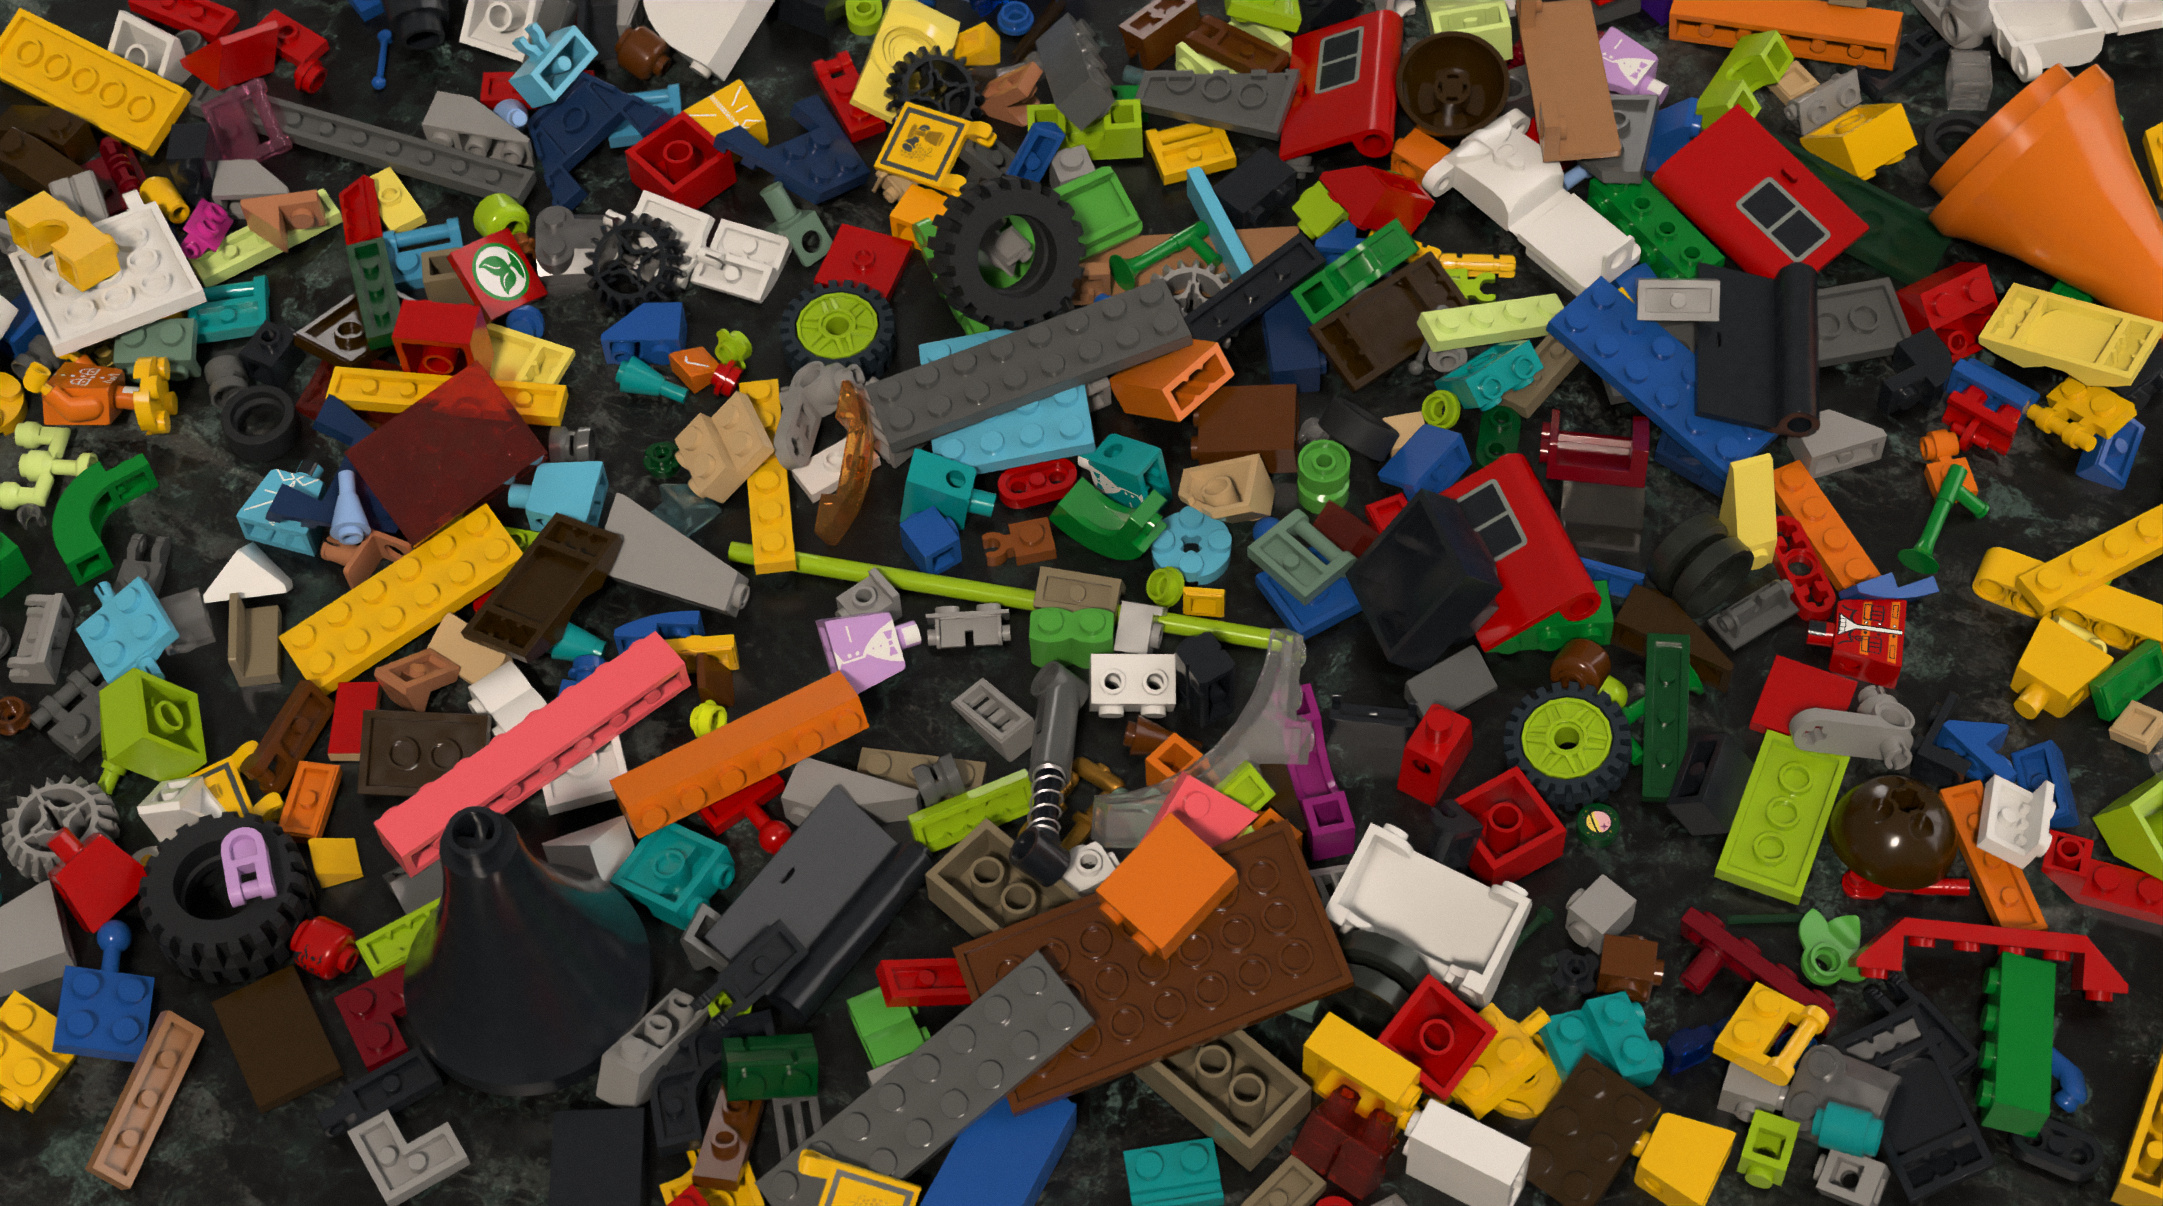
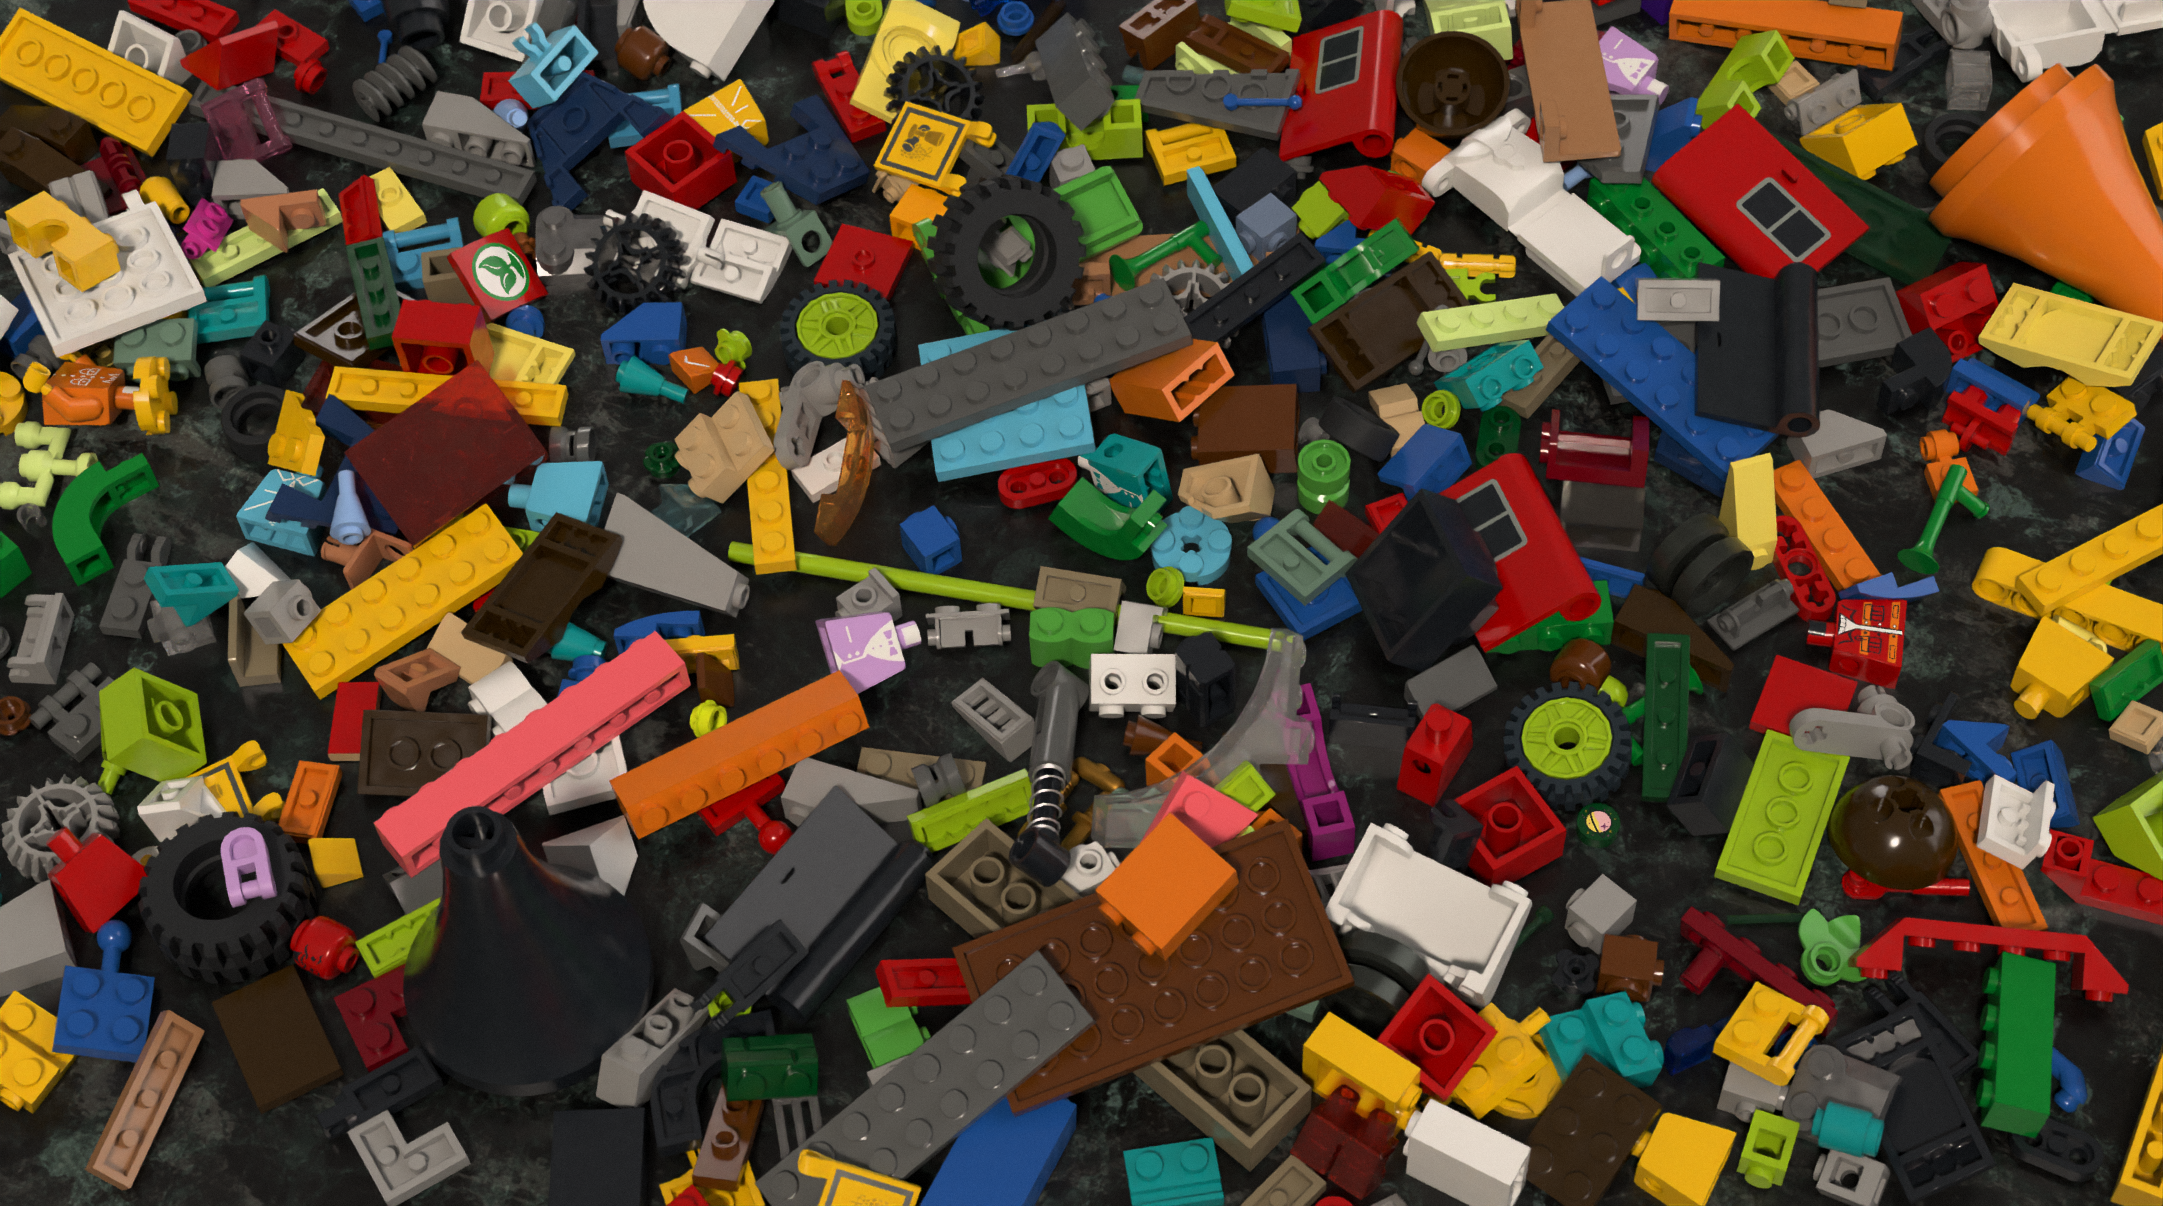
medium azure plate [76,576,180,684] -> none
reddish brown plate [240,680,335,795] -> none
teal plate [609,823,736,931] -> none
teal torso [900,448,997,531] -> none
nougat slope [978,61,1043,127] -> none
dark orange plate [982,517,1057,567] -> none
none -> teal slope [144,562,239,627]
none -> light grey brick [243,579,321,645]
none -> yellow wing [268,390,325,476]
none -> dark grey piece [352,46,437,122]
none -> blue plate [735,175,787,224]
none -> blue hinge [1223,94,1303,111]
none -> sand blue brick [1236,193,1297,262]
none -> tan tile [1368,383,1419,419]

